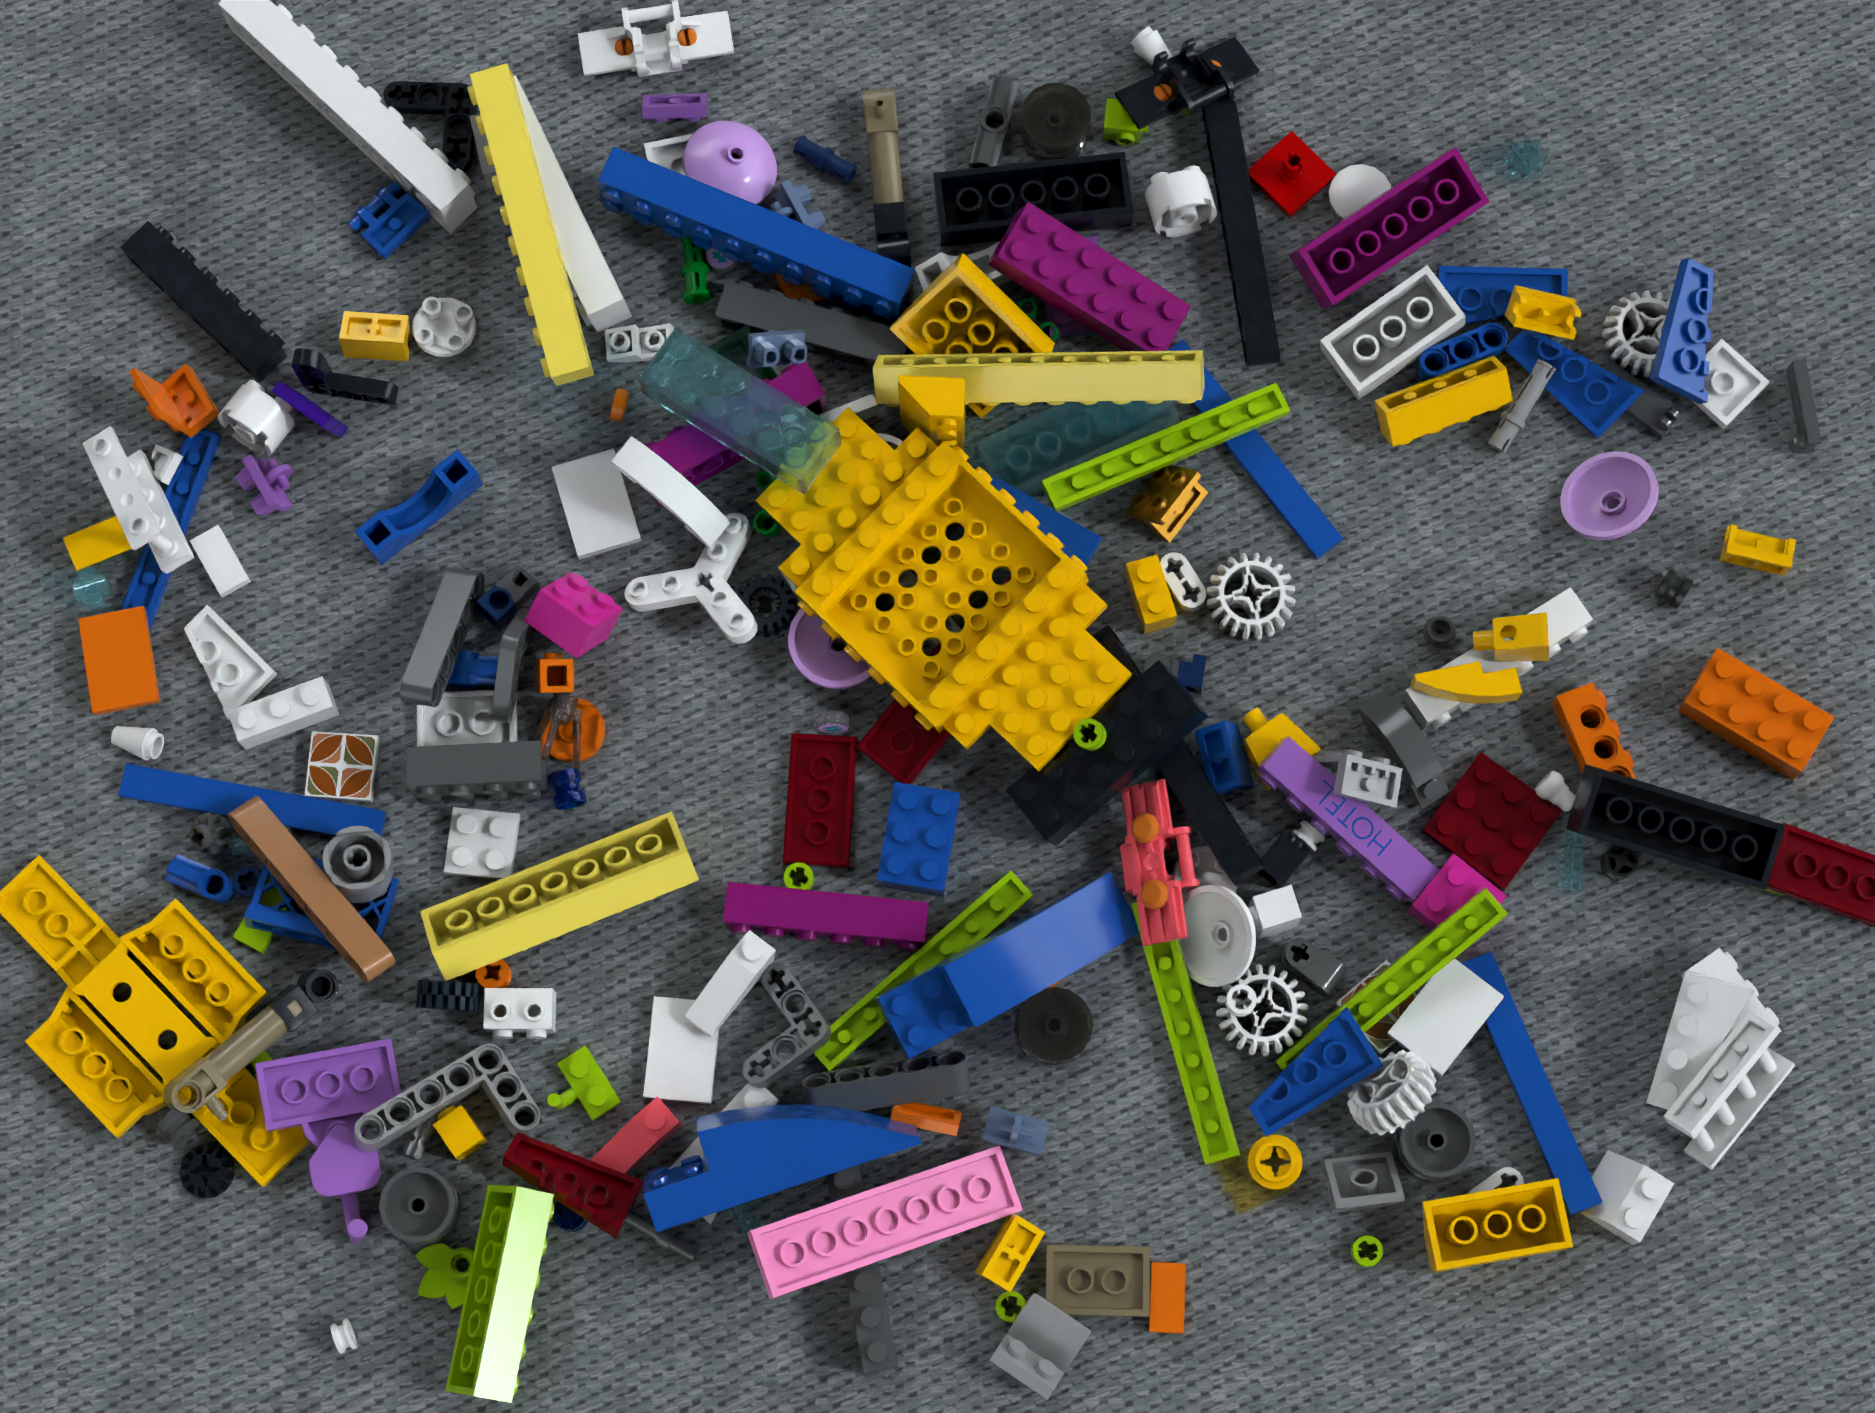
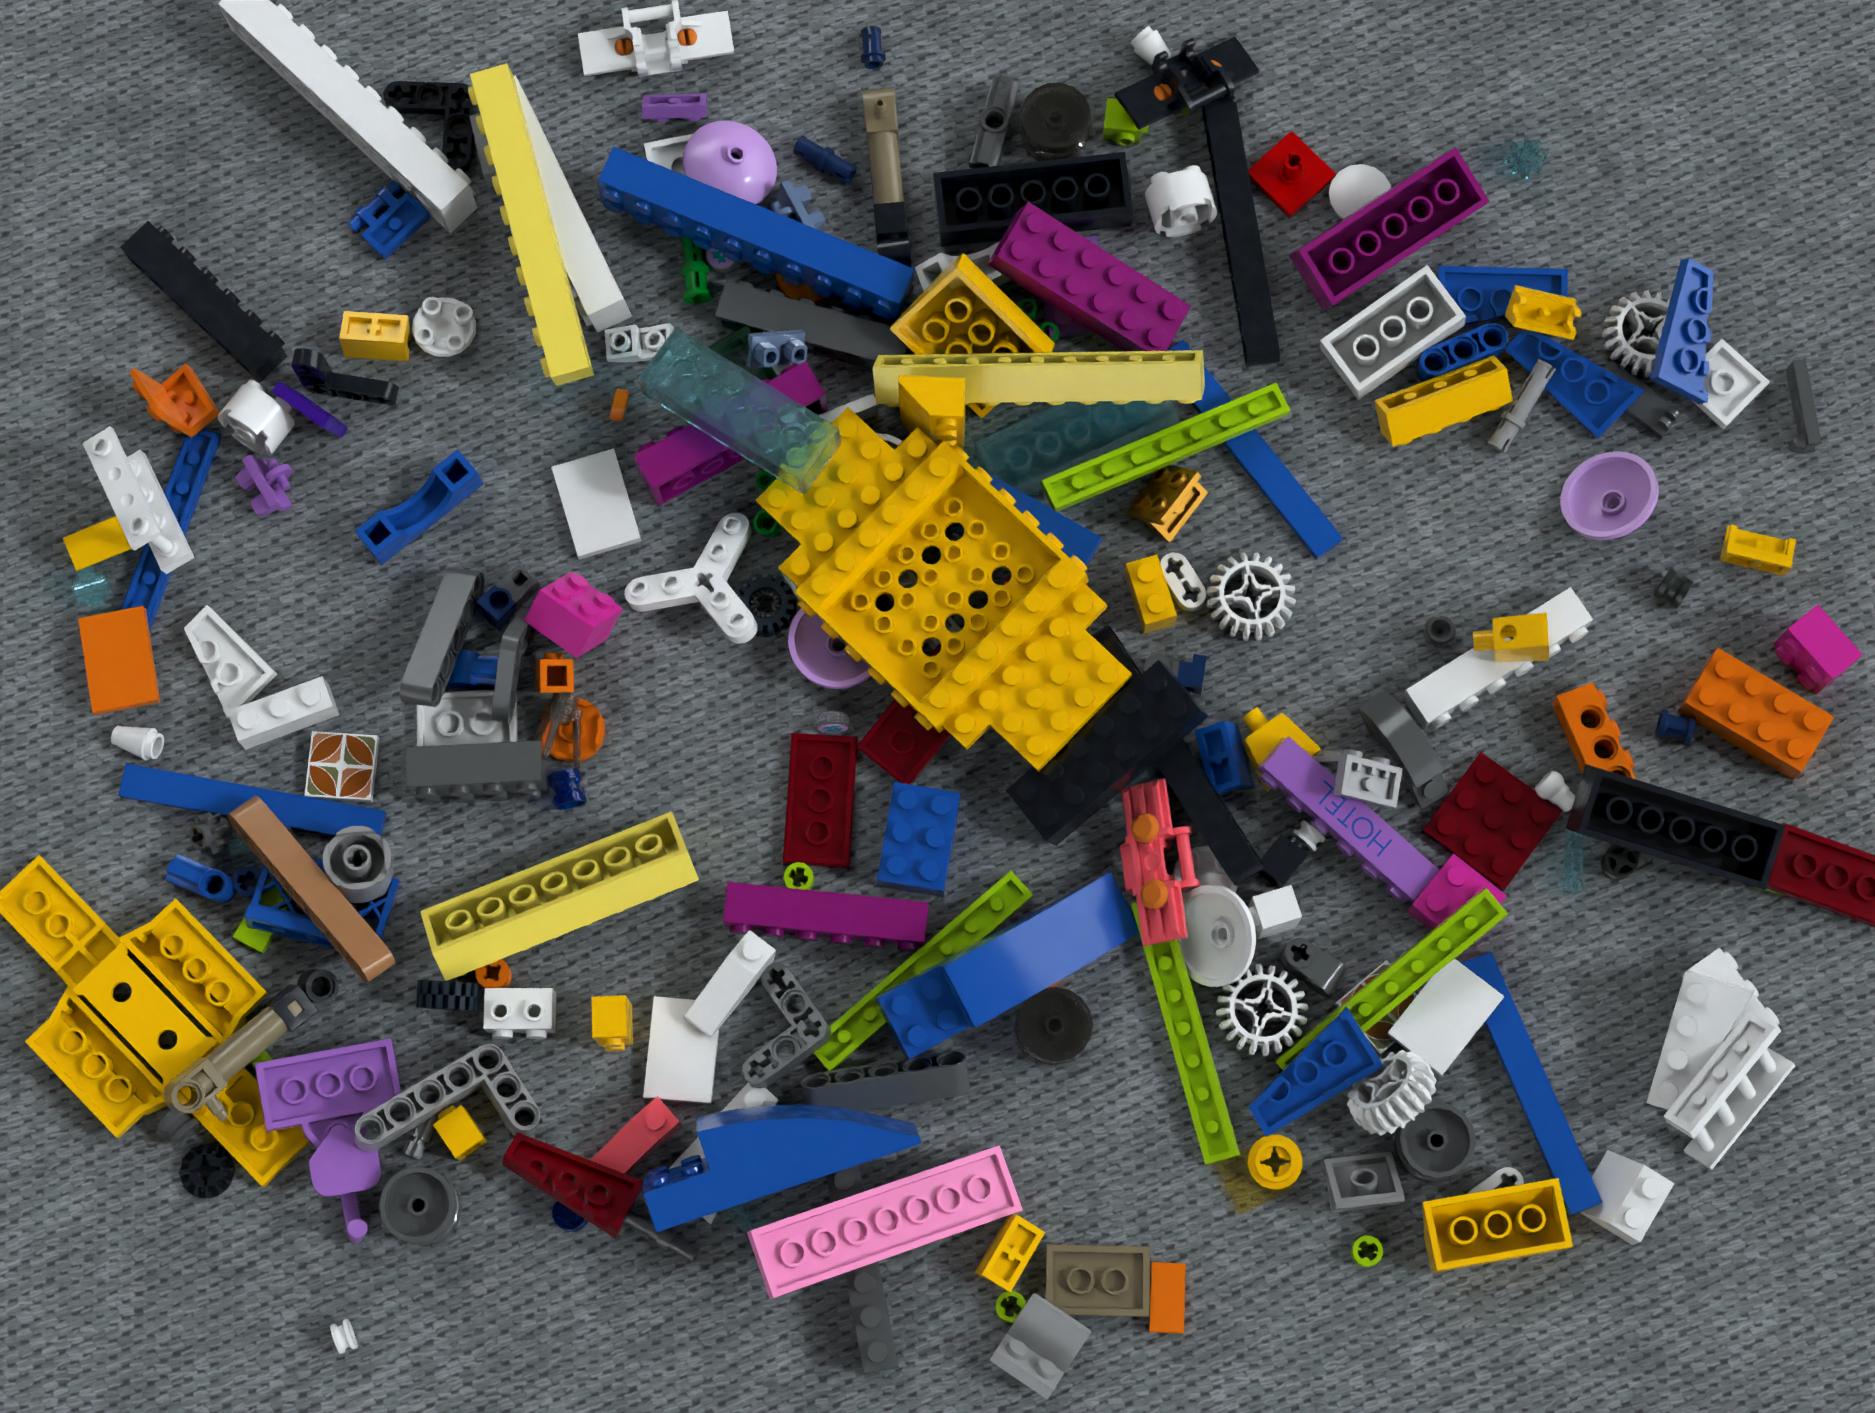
white tile [151,444,183,485] -> none
white tile [190,525,251,598] -> none
lime plate [416,1243,474,1309] -> none
white plate [444,807,520,880] -> none
brick [445,1185,554,1403] -> none
lime plate [547,1045,622,1121] -> none
white slope [610,436,730,548] -> none
orange tile [890,1102,962,1136] -> none
sand blue hips [982,1106,1050,1157] -> none
lime bush [1073,718,1107,751] -> none
white bush [1225,984,1257,1017] -> none
yellow slope [1410,661,1522,704] -> none
none -> yellow brick [591,995,633,1052]
none -> dark blue pin [861,26,886,69]
none -> dark blue bush [1655,709,1696,746]
none -> dark pink brick [1773,605,1863,694]

